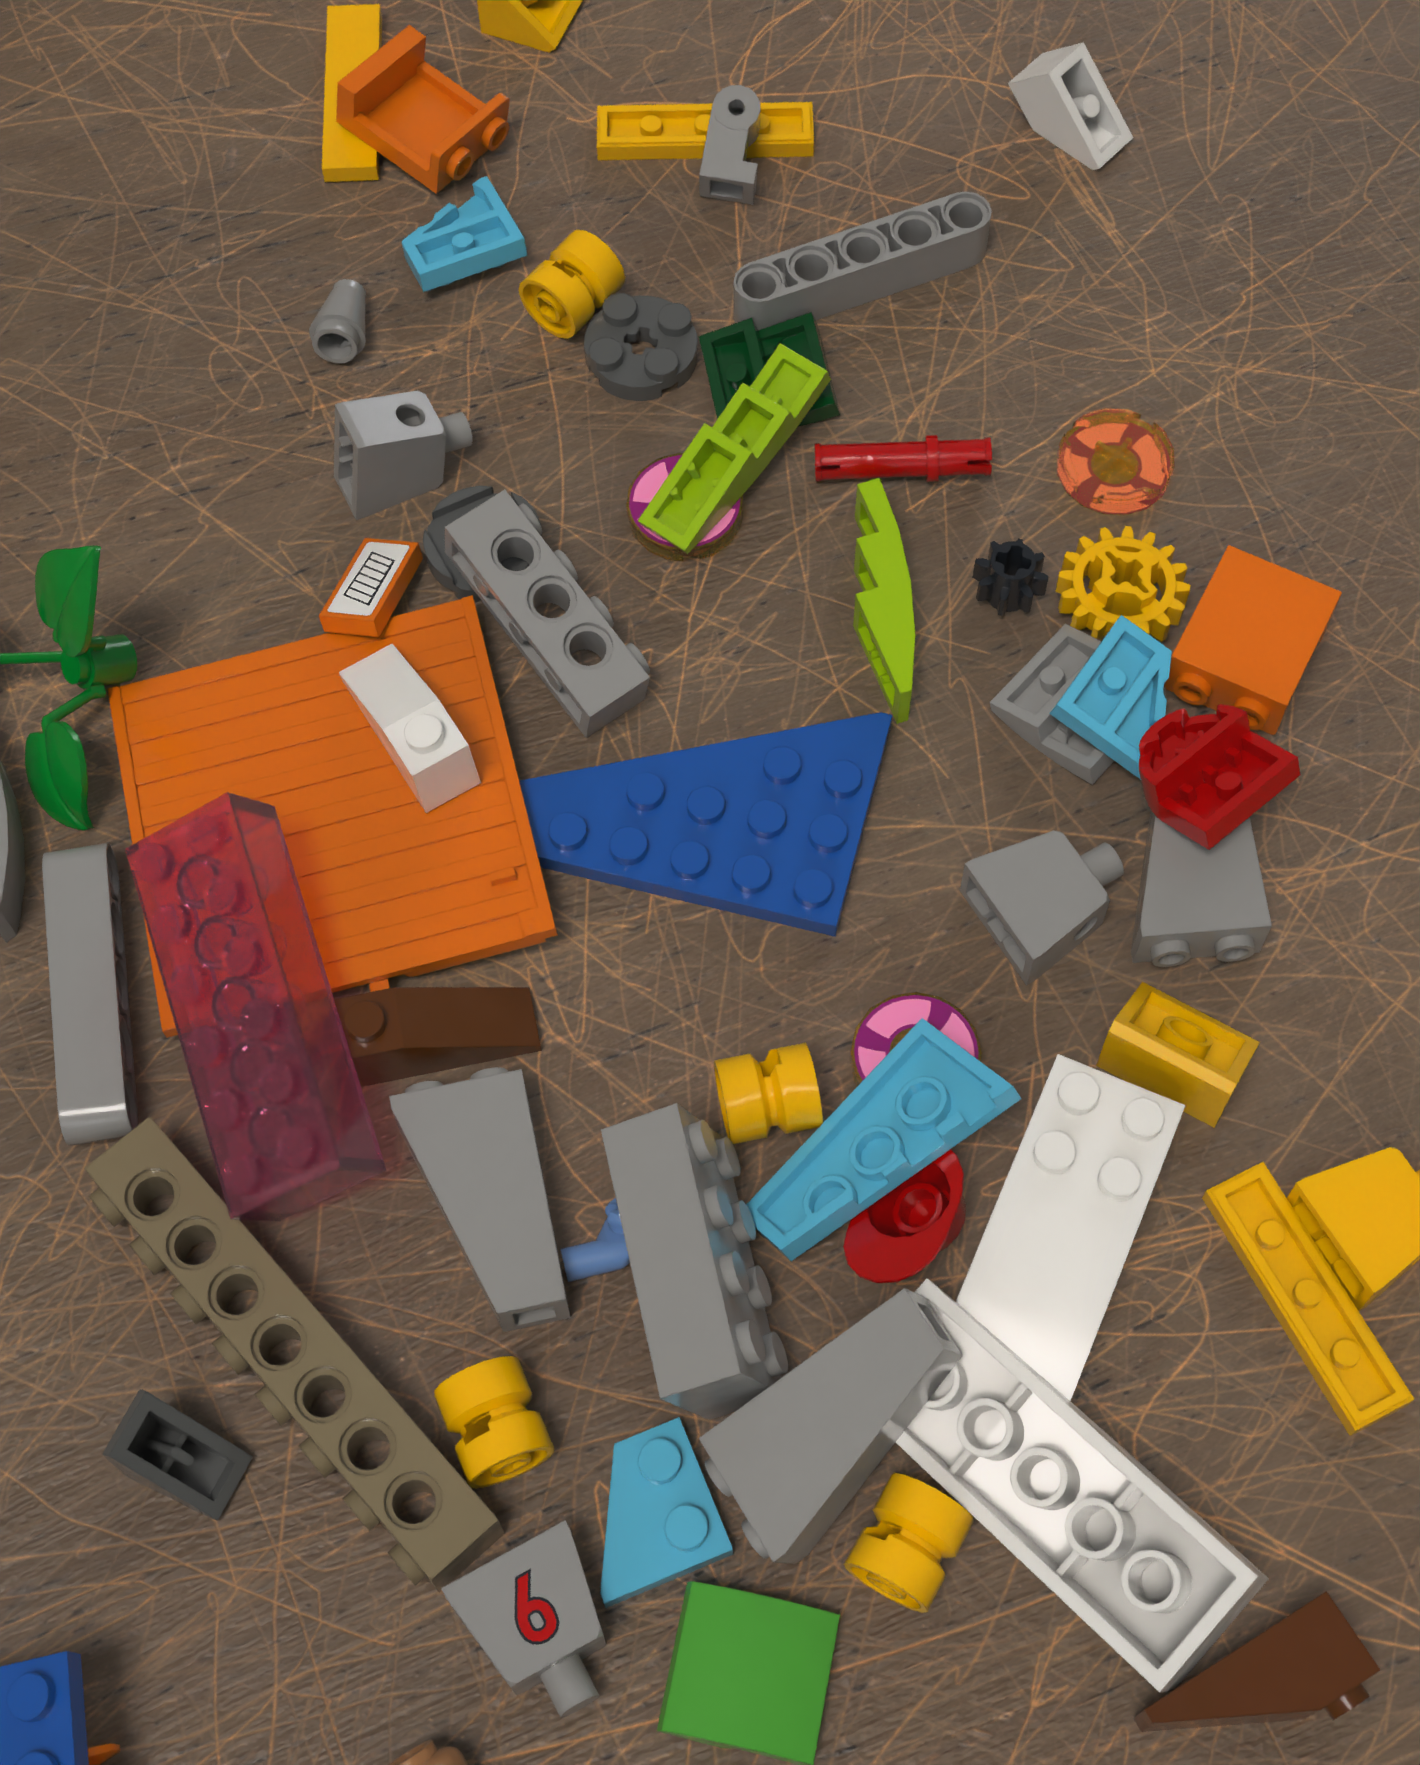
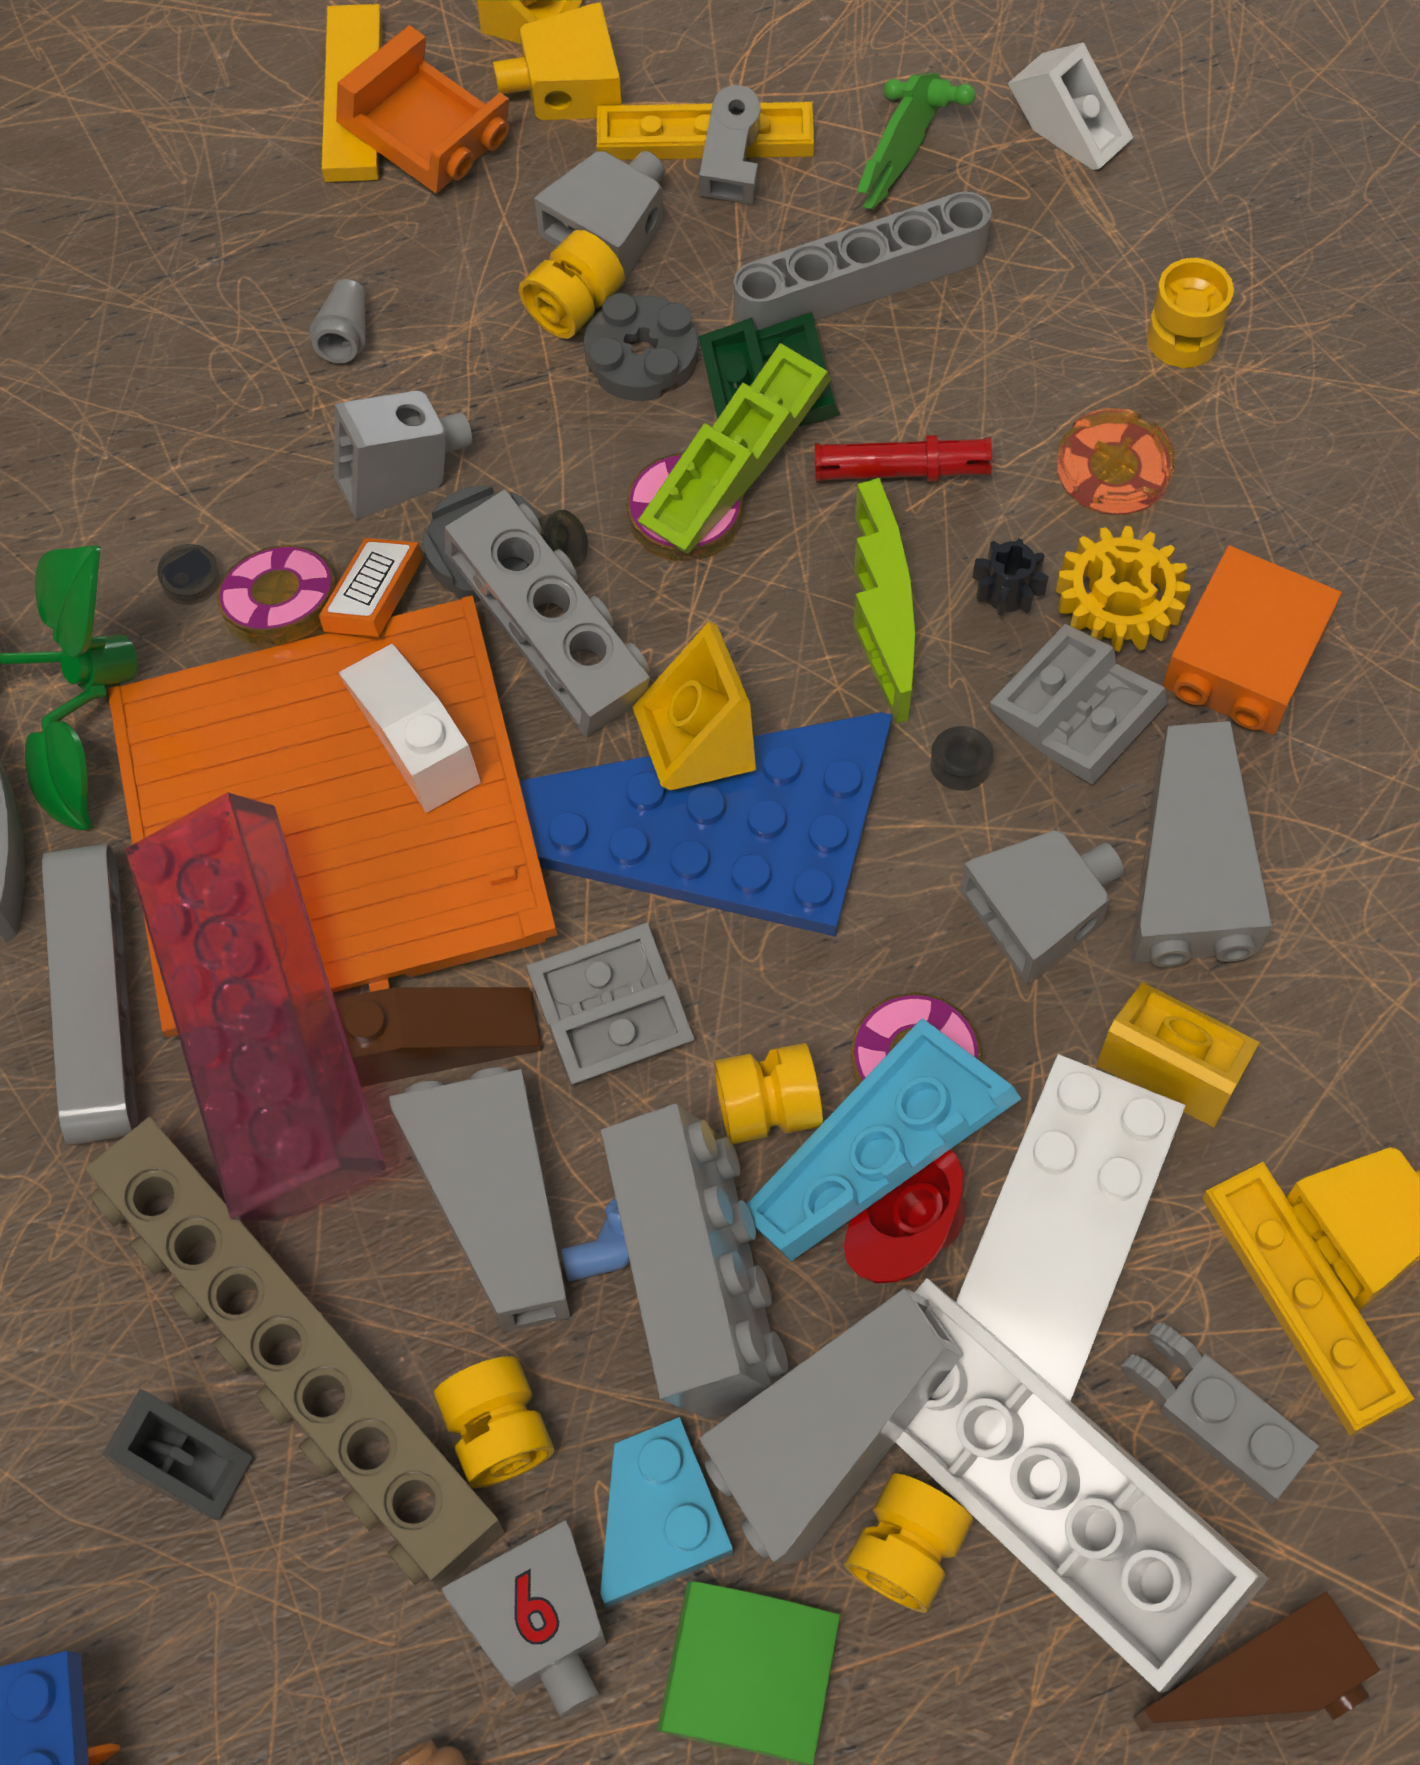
medium azure wing [401,176,527,292] -> none
medium azure wing [1049,615,1172,780] -> none
red slope [1139,704,1301,850] -> none
none -> clear smoke tile [157,544,220,605]
none -> tile [216,545,337,645]
none -> yellow torso [493,2,622,120]
none -> light grey slope [526,922,695,1086]
none -> light grey torso [534,151,665,280]
none -> clear smoke tile [538,510,588,568]
none -> yellow slope [632,621,756,791]
none -> bright green piece [857,72,976,209]
none -> clear smoke tile [930,726,993,791]
none -> light grey hinge [1121,1322,1319,1505]
none -> yellow wheel [1146,258,1234,368]

